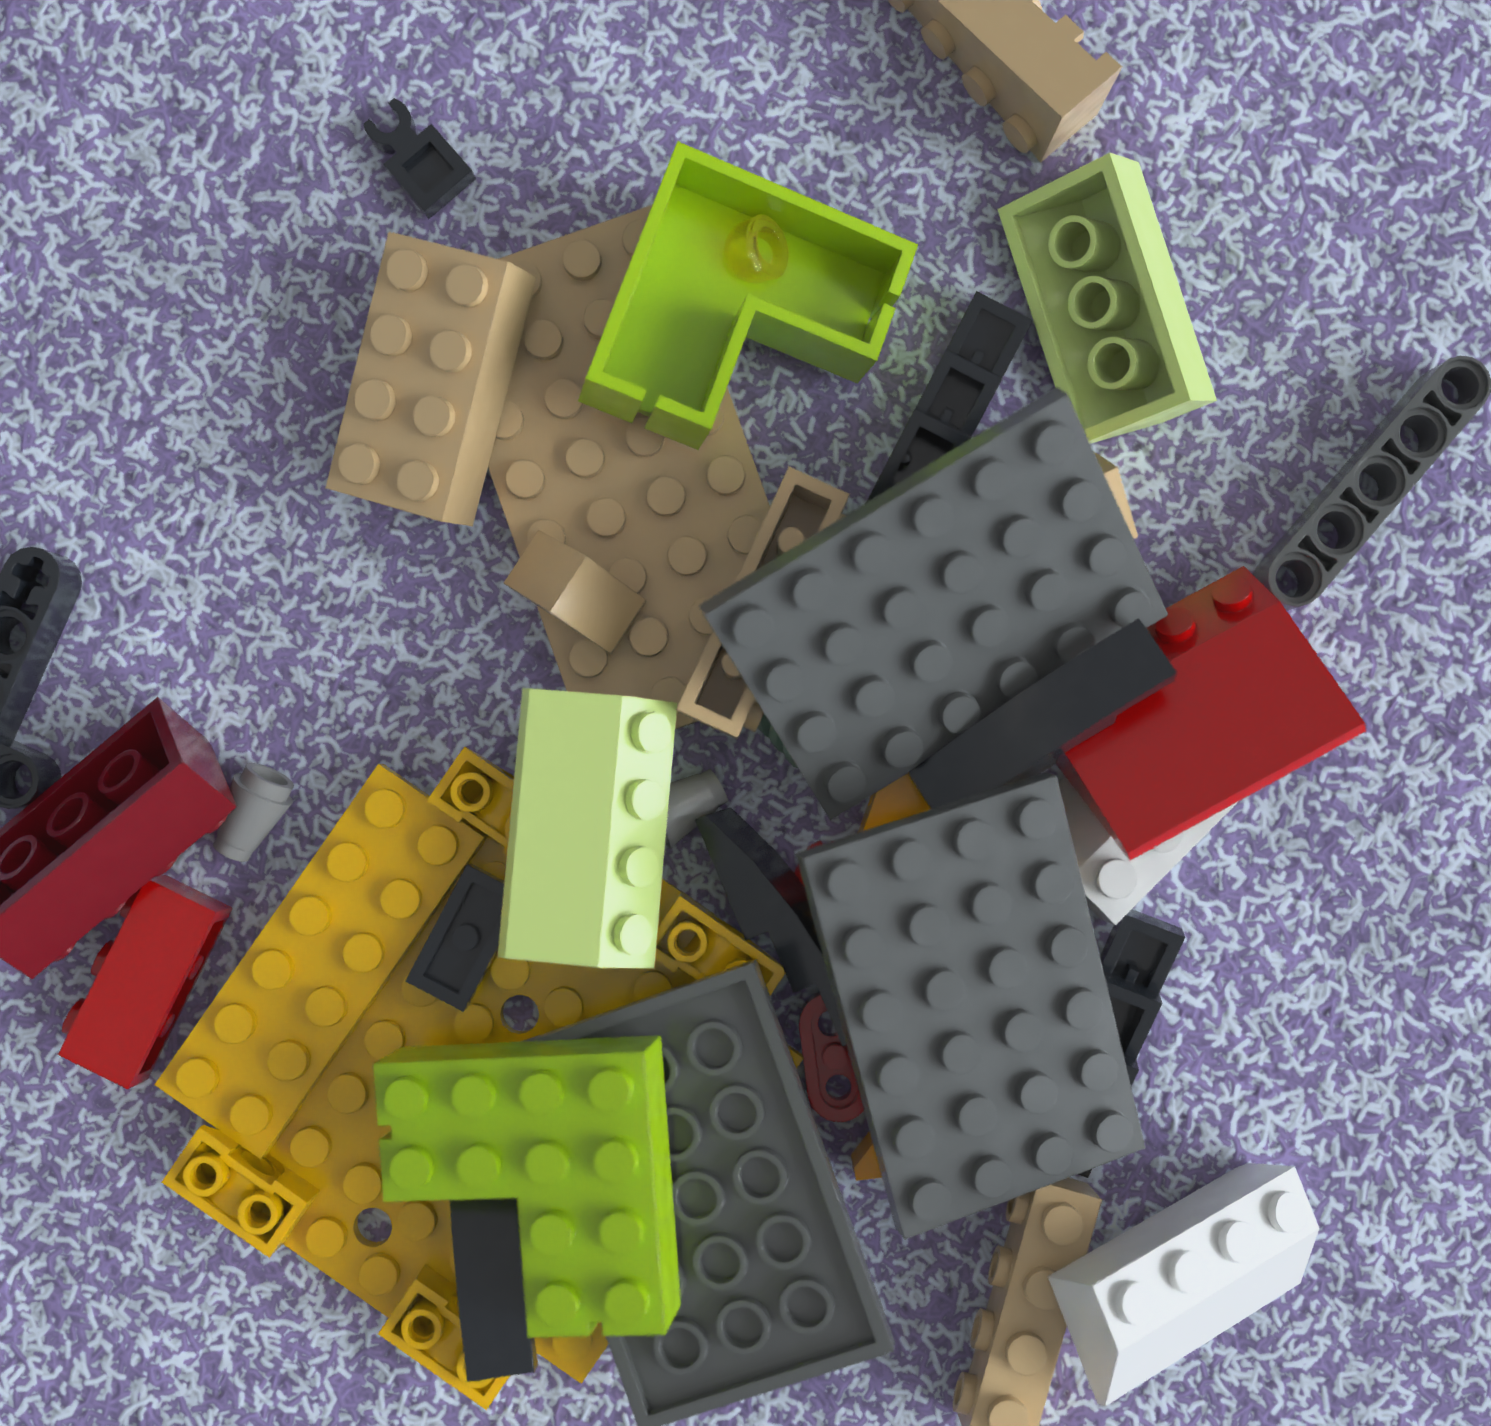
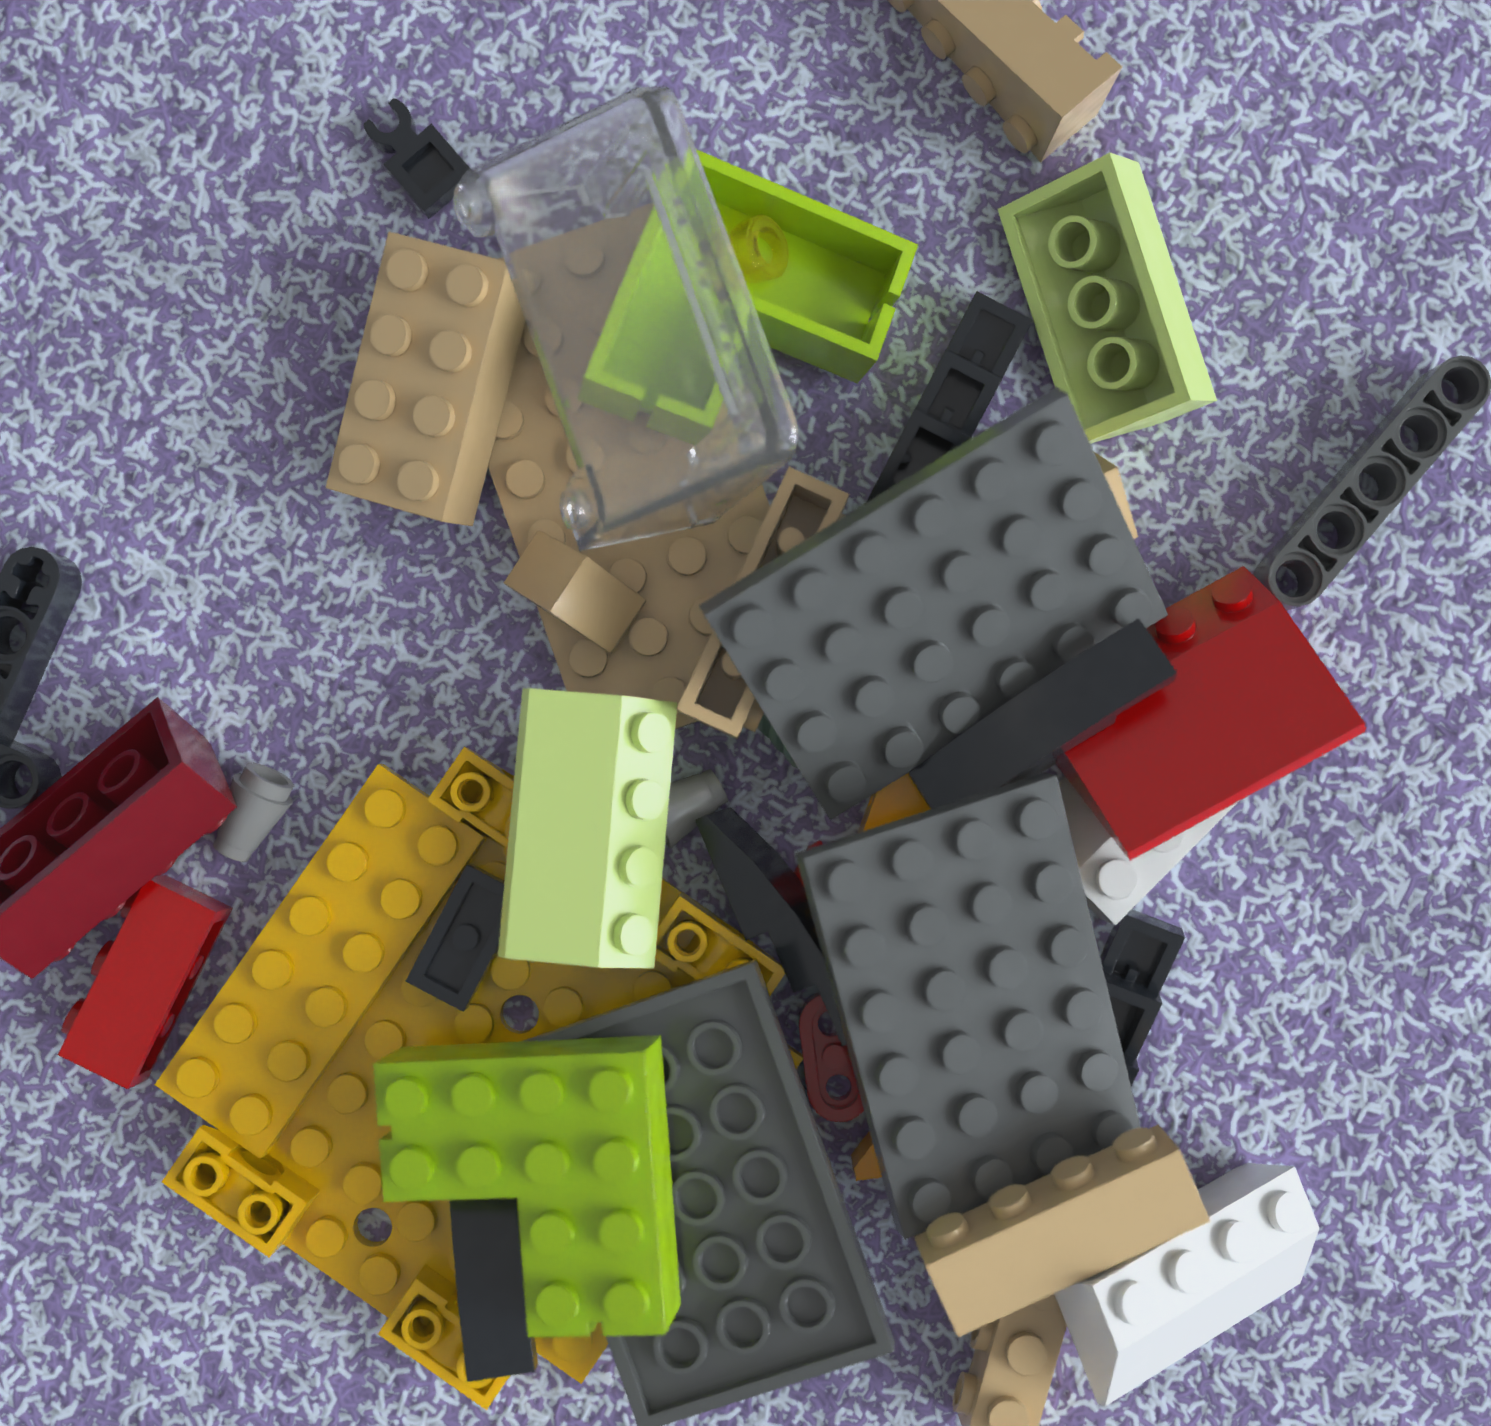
none -> clear windscreen [453,86,798,551]
none -> tan brick [914,1124,1211,1337]

